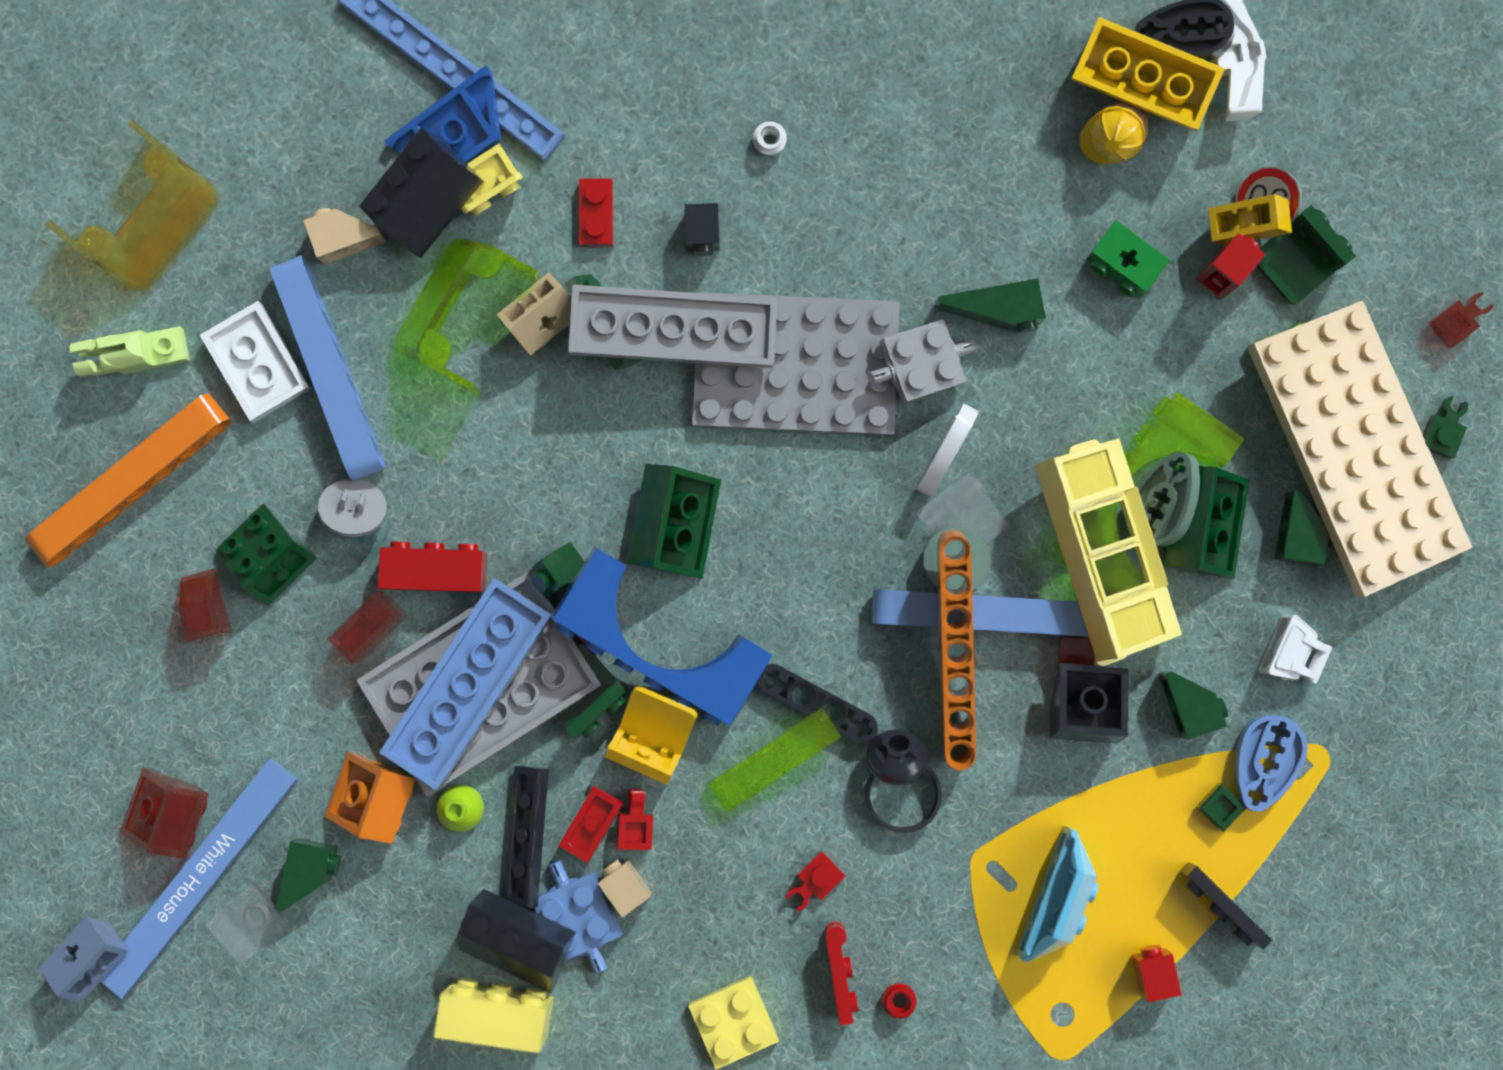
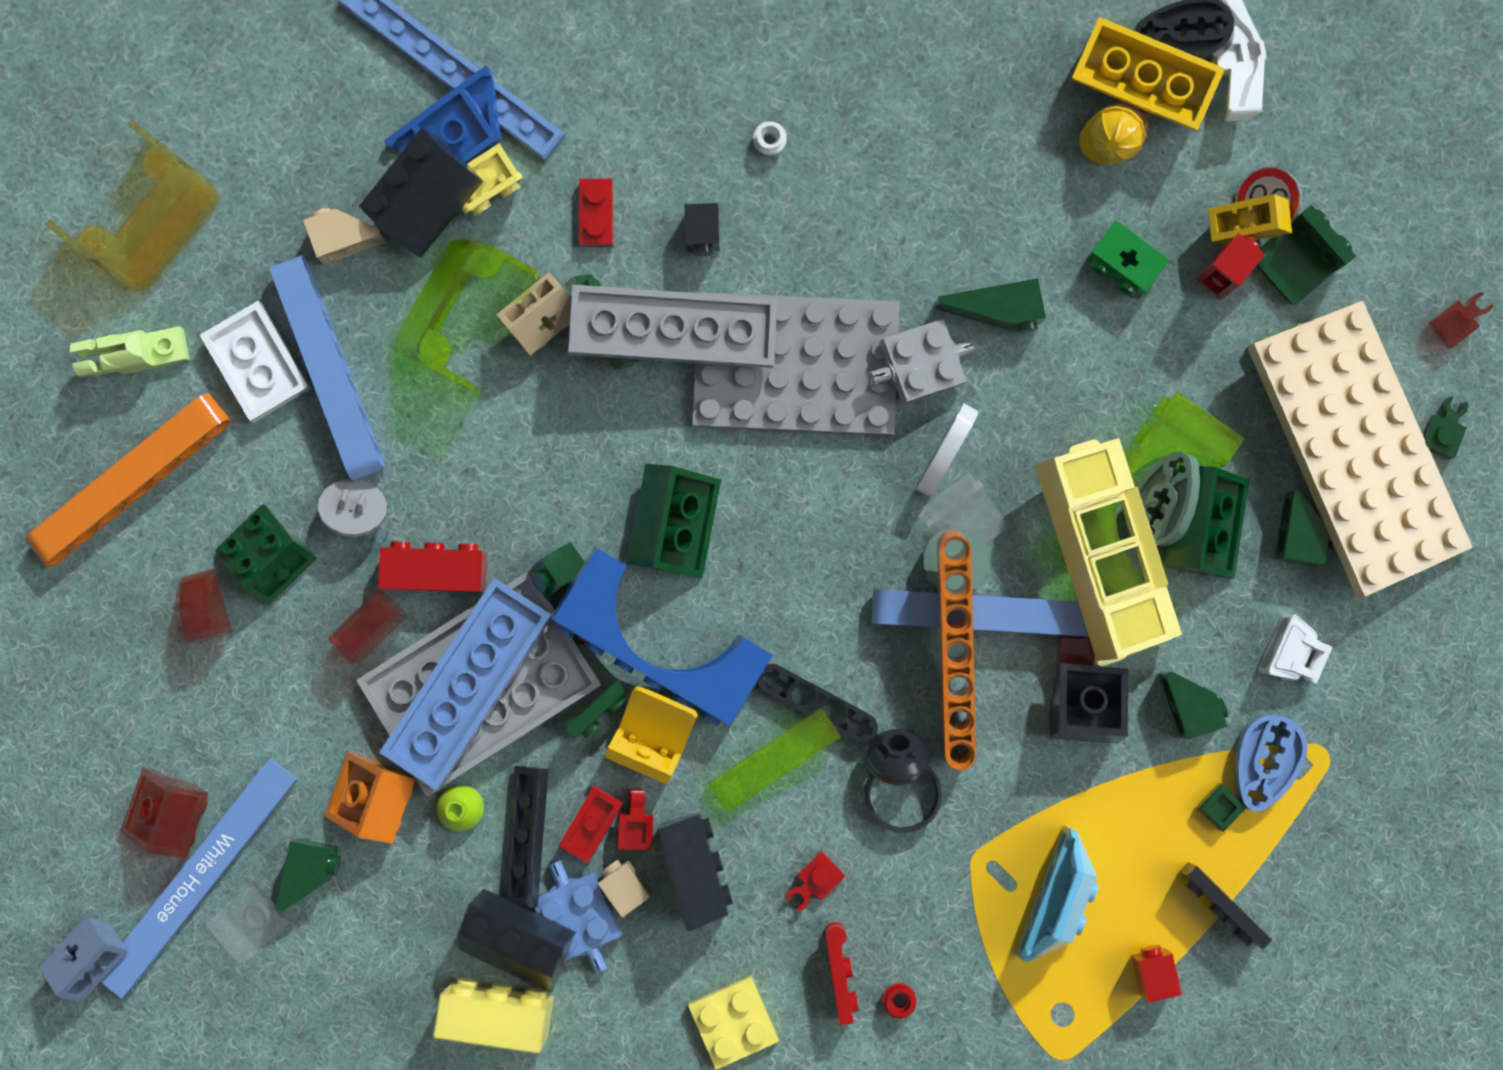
none -> black slope [658,811,733,932]

